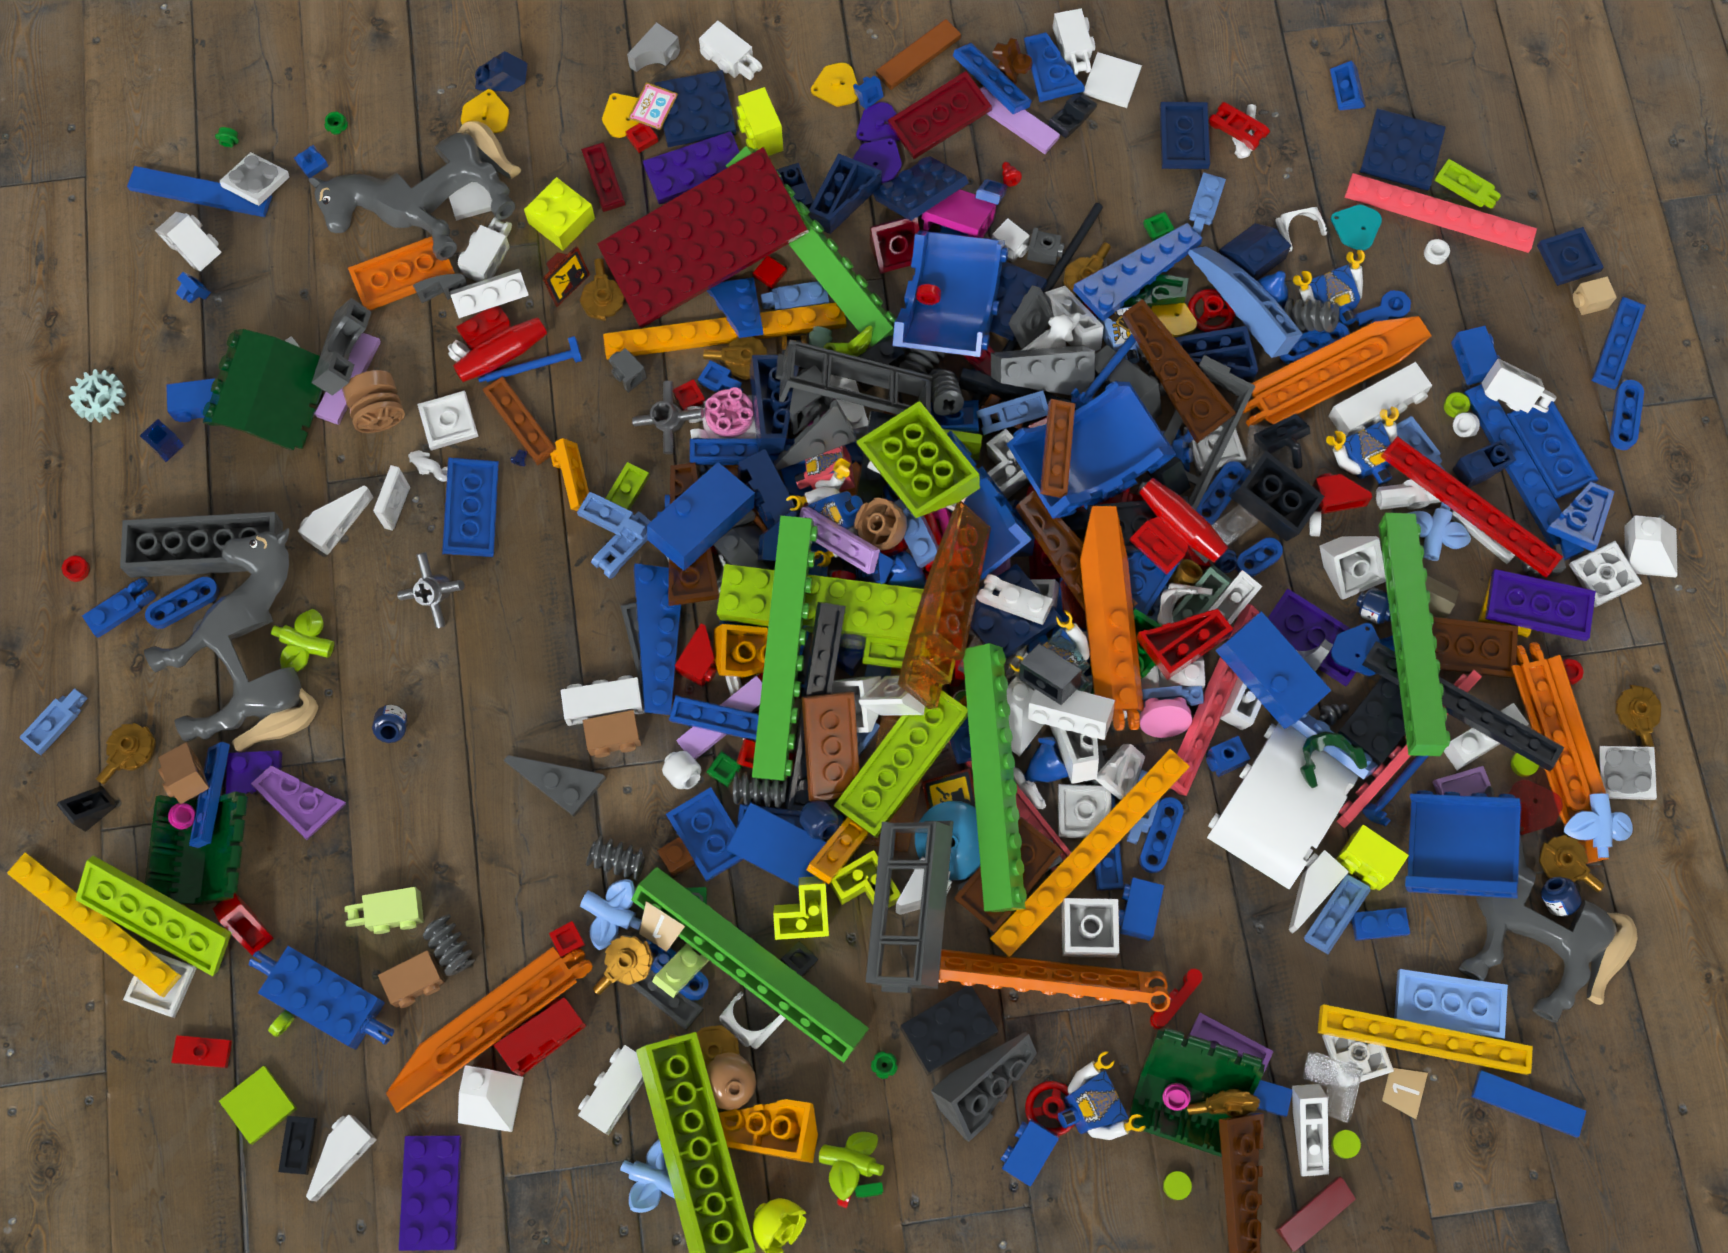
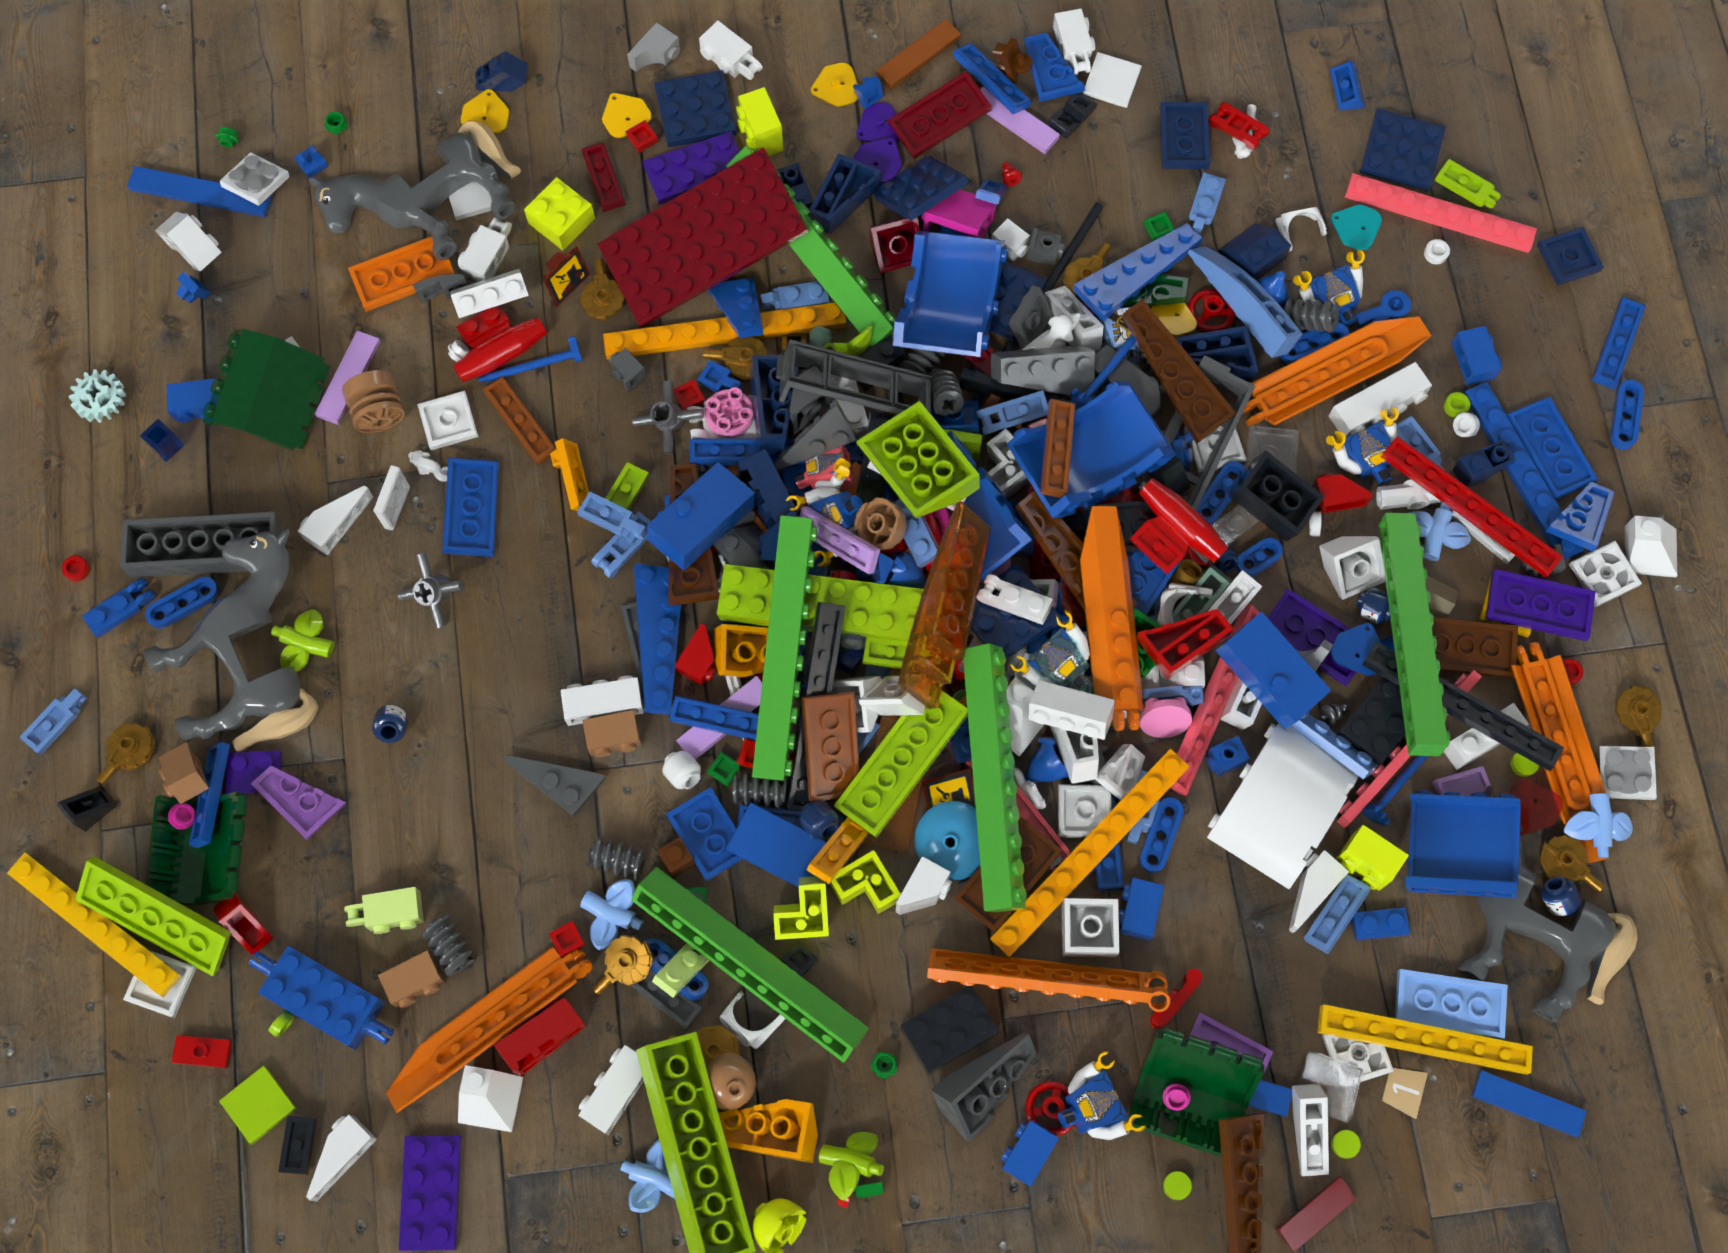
dark grey arch [312,298,372,396] -> none
clear blue piece [510,449,527,467] -> none
sticker [628,82,678,130] -> none
tan sticker [639,901,685,951] -> none
red tile [753,256,787,289] -> none
dark grey piece [865,821,953,993] -> none
red tile [916,284,941,305] -> none
black brick [1019,644,1082,705] -> none
pearl gold piece [1187,1089,1260,1117] -> none
black plate [1254,414,1310,469] -> none
dark green helmet [1300,732,1367,788] -> none
white brick [1482,358,1557,413] -> none
tan brick [1573,276,1617,315] -> none

